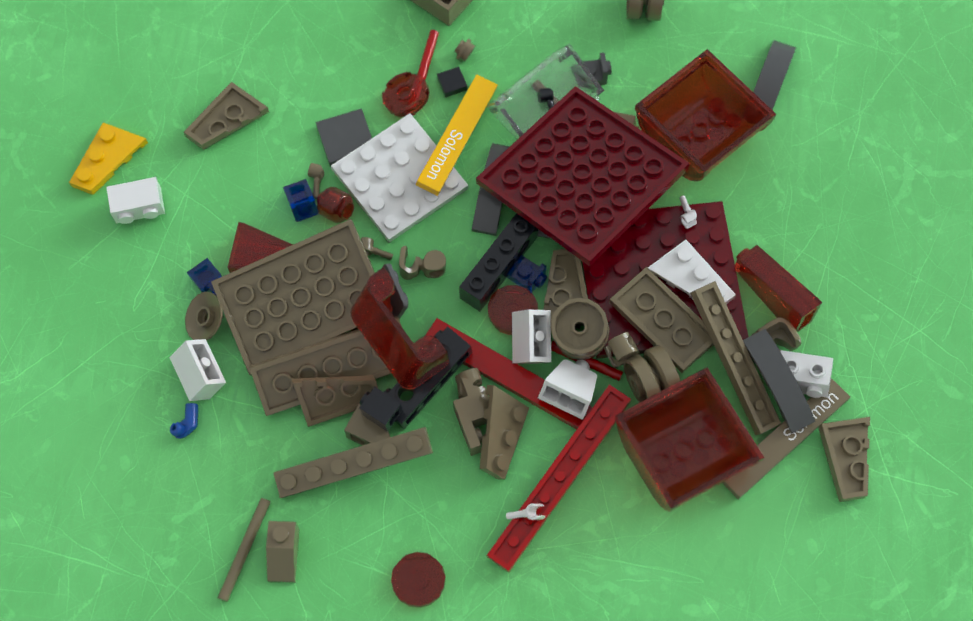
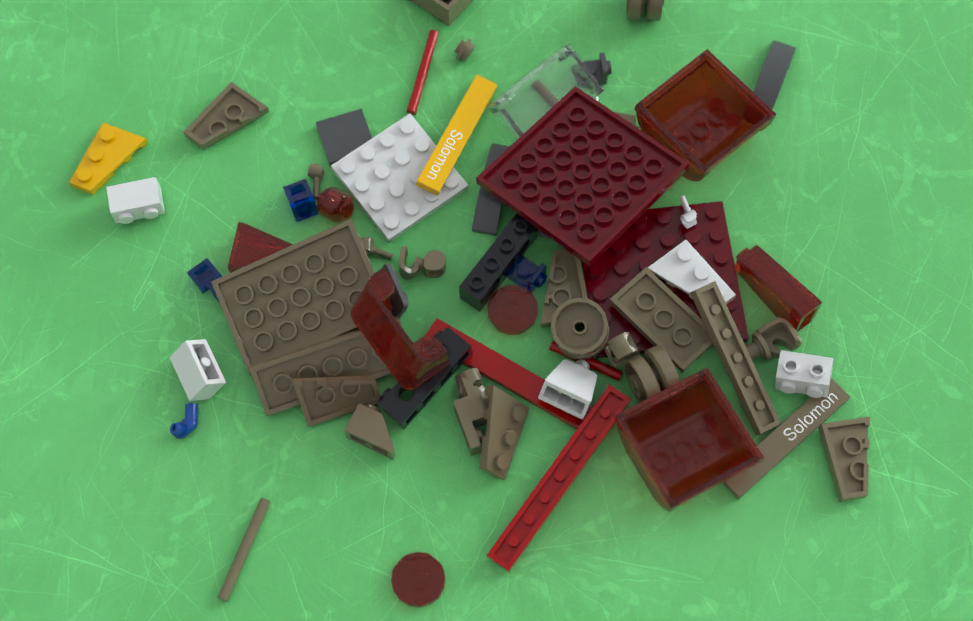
dark tan dish [185,292,223,340] -> none
dark tan slope [266,521,299,583] -> none
dark tan plate [273,427,433,498] -> none
black brick [359,387,403,432] -> none
clear red tile [382,72,430,117] -> none
black tile [437,67,467,97] -> none
white hand [506,504,546,520] -> none
white brick [512,309,551,364] -> none
black hand [538,88,554,109] -> none
dark grey slope [743,329,816,434] -> none

